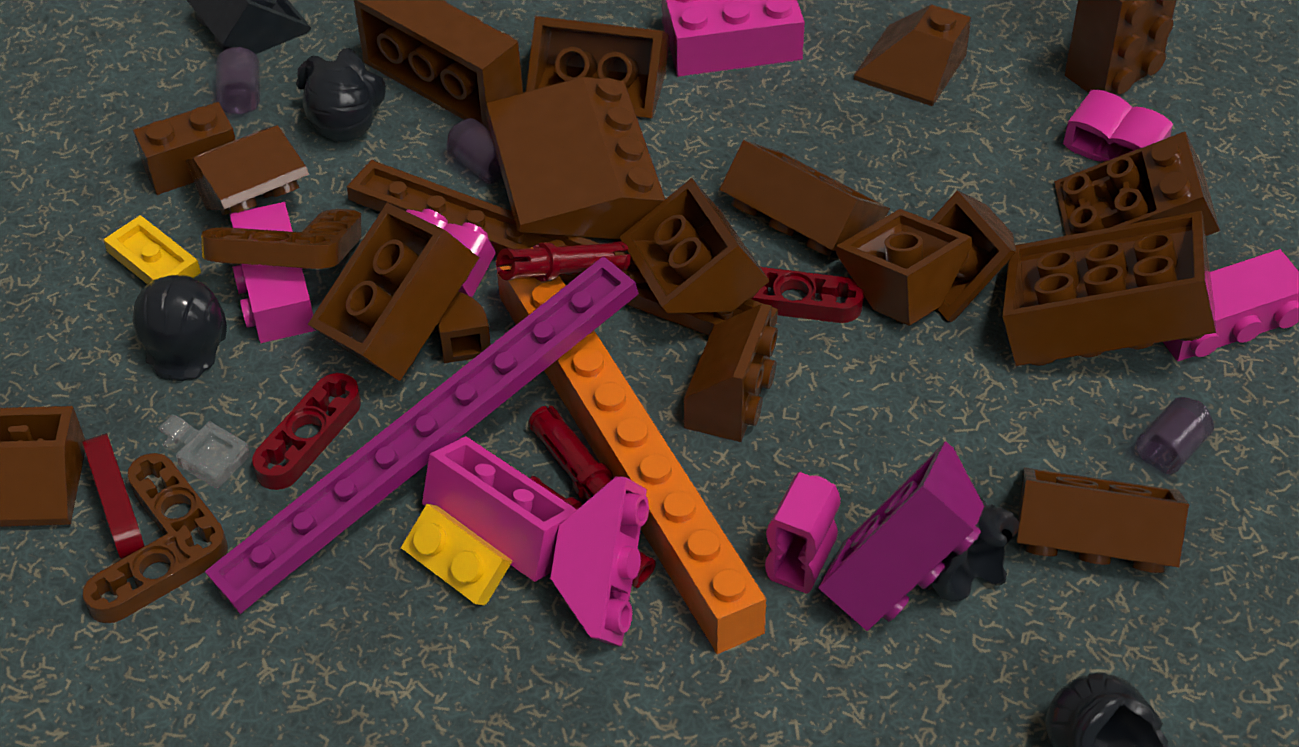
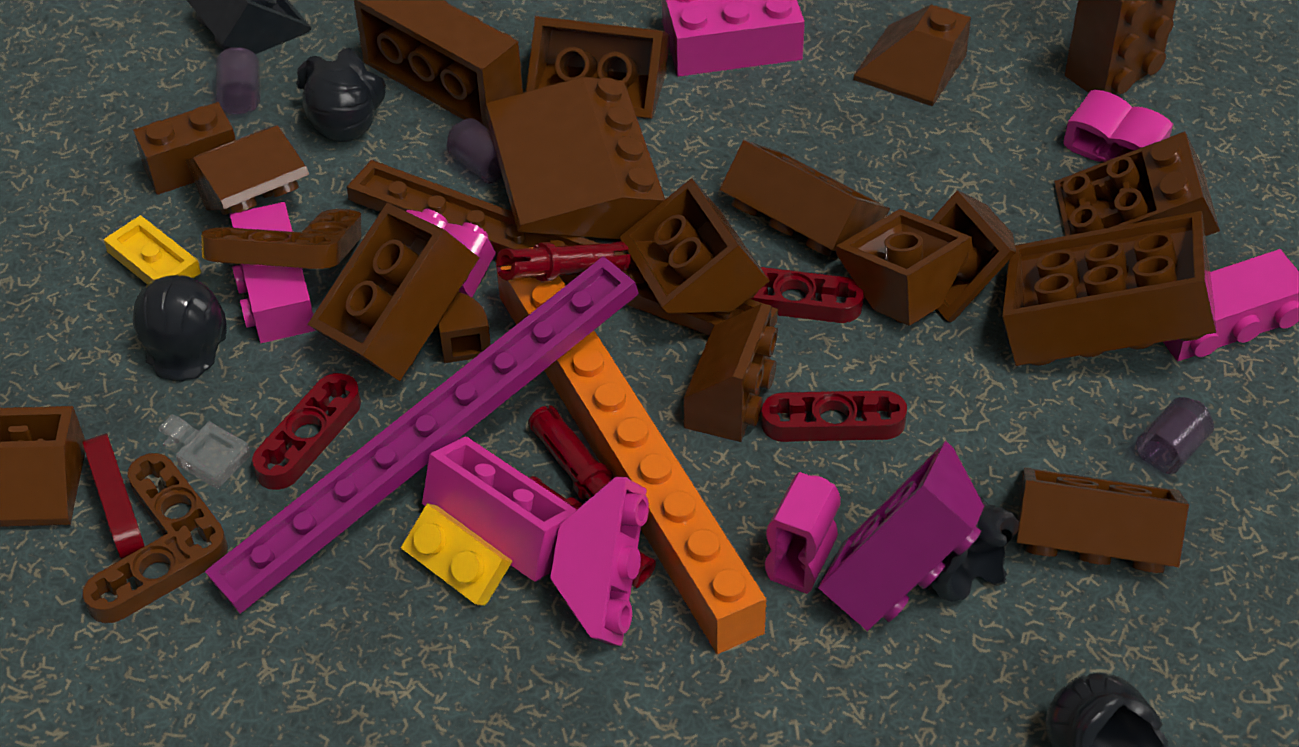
none -> dark red beam [761,390,907,442]

